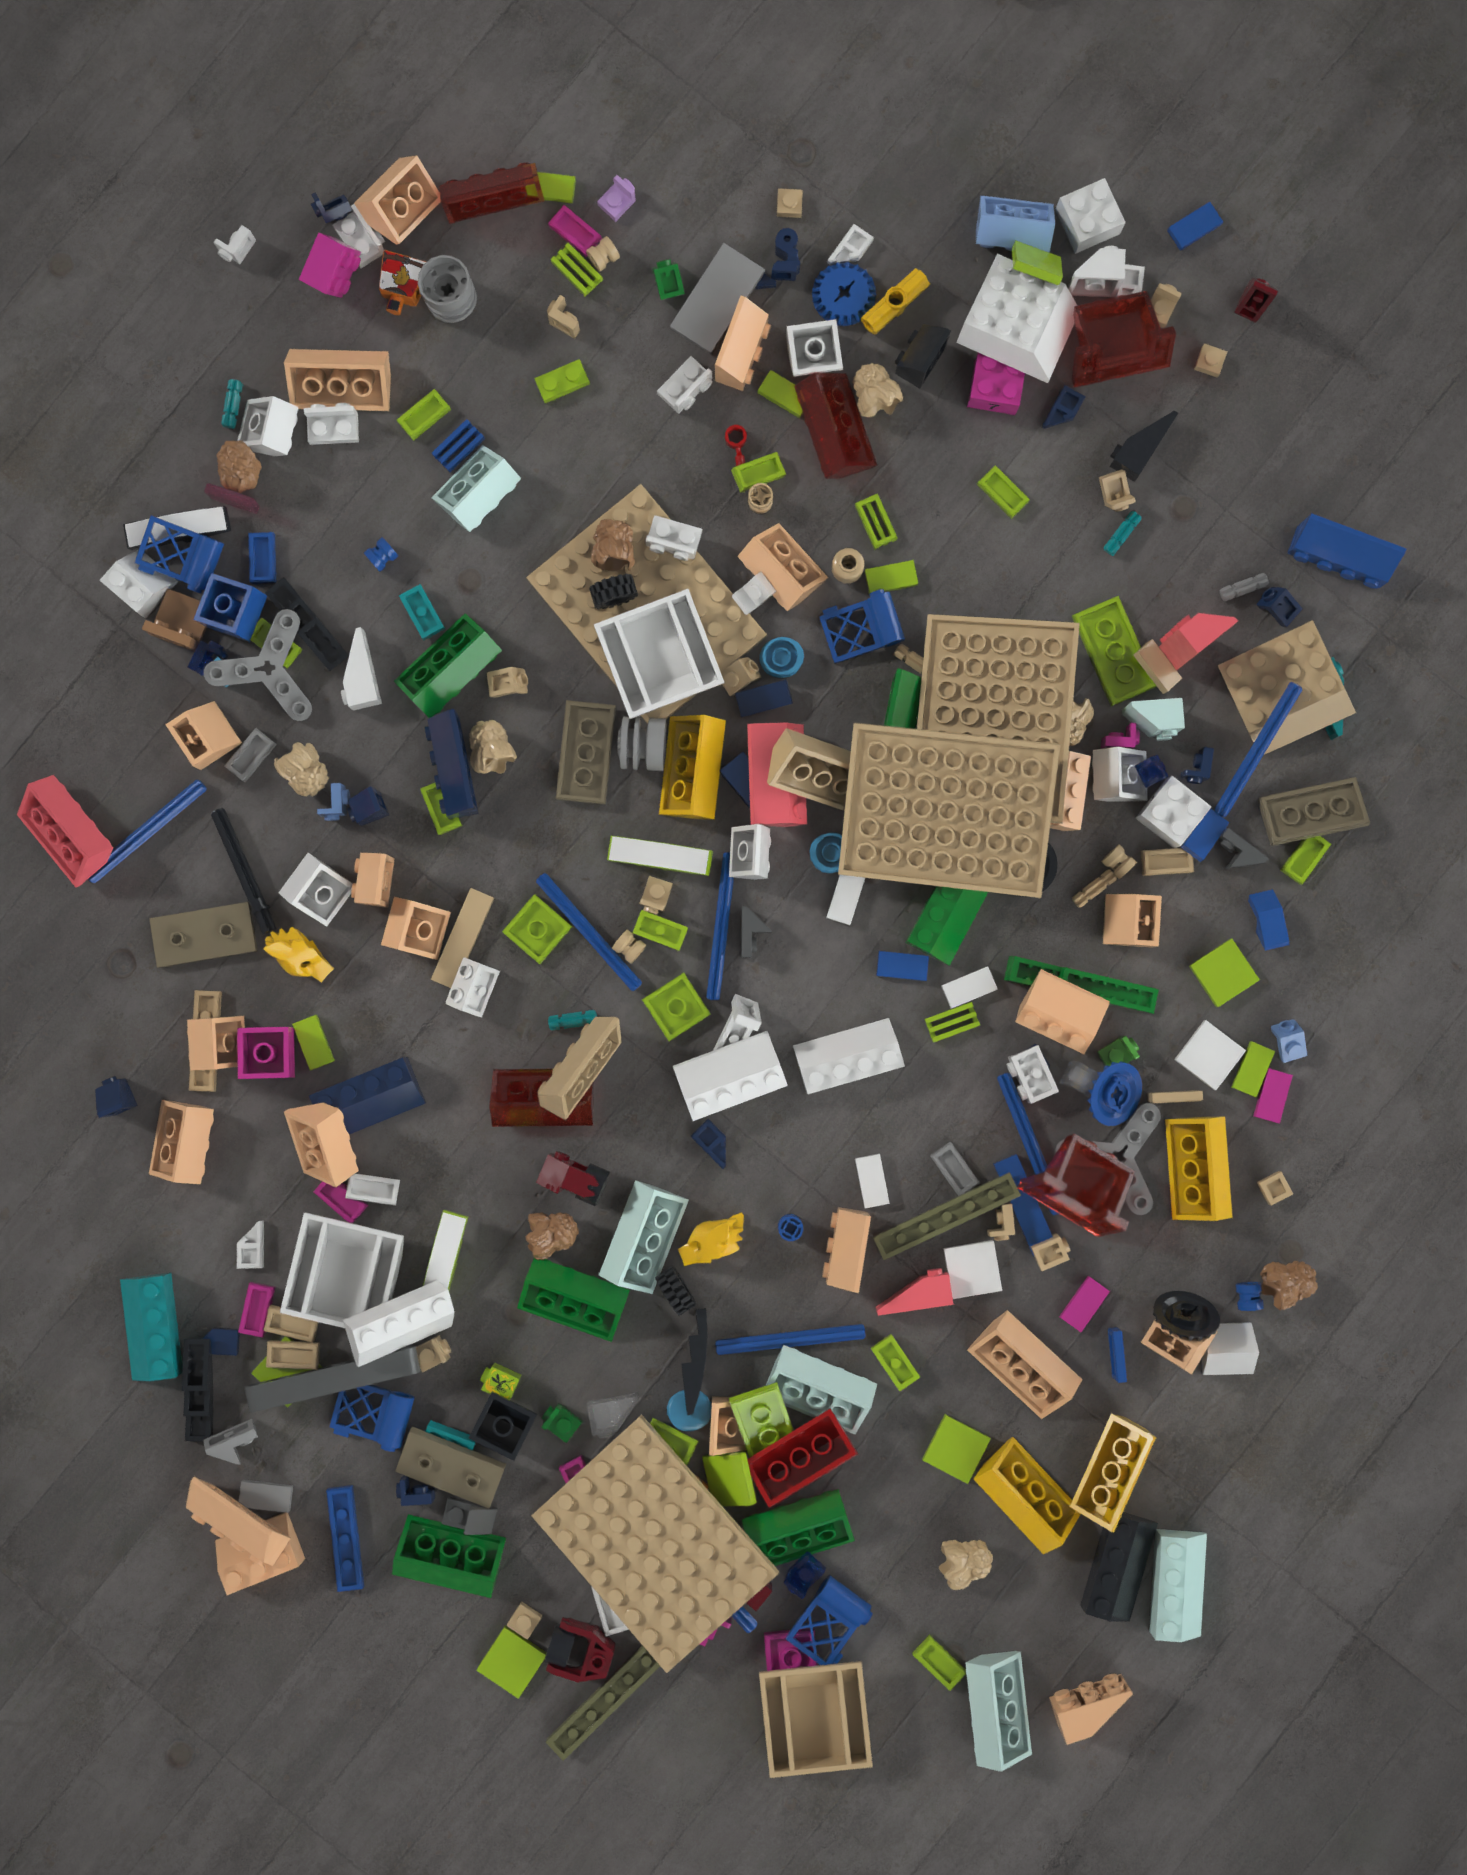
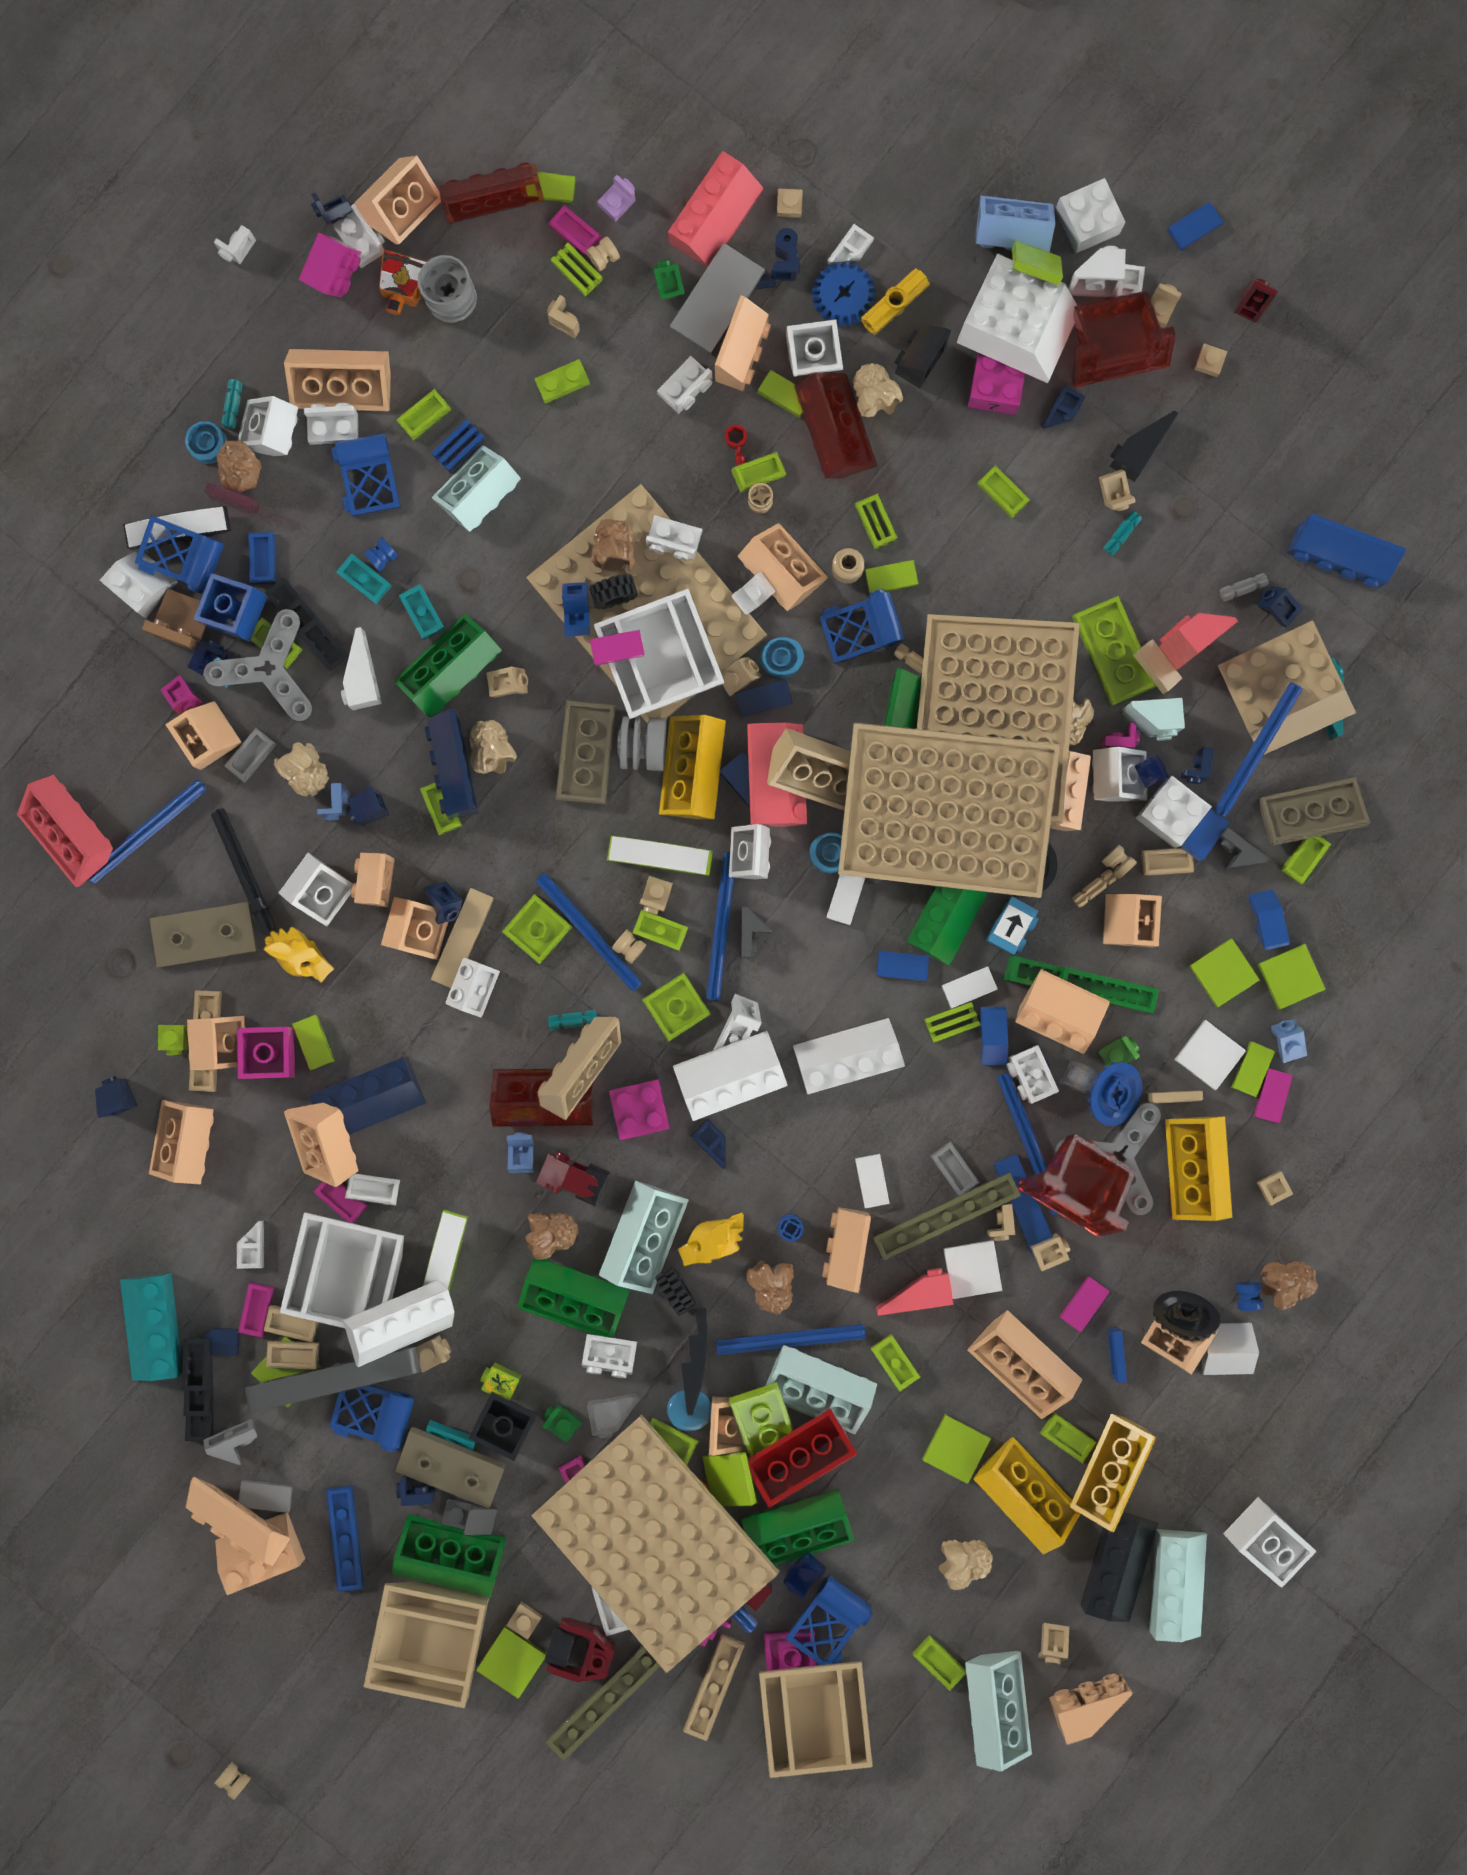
none -> lime brick [158,1025,189,1055]
none -> dark pink bracket [160,675,204,715]
none -> dark azure piece [185,421,227,464]
none -> tan wheel [214,1762,251,1800]
none -> blue piece [332,433,401,517]
none -> teal plate [336,553,392,605]
none -> tan slope [364,1581,489,1708]
none -> dark blue bracket [423,881,463,925]
none -> medium blue bracket [507,1133,534,1173]
none -> blue slope [562,582,590,637]
none -> white bracket [582,1334,637,1378]
none -> dark pink tile [590,630,645,666]
none -> dark pink brick [609,1079,670,1140]
none -> coral slope [668,151,763,268]
none -> tan tile [683,1633,745,1741]
none -> medium nougat hair [746,1260,794,1314]
none -> blue slope [979,1006,1008,1065]
none -> brick [985,896,1039,956]
none -> tan bracket [1038,1623,1069,1666]
none -> lime tile [1040,1412,1097,1464]
none -> white slope [1223,1497,1316,1588]
none -> lime tile [1257,944,1326,1010]

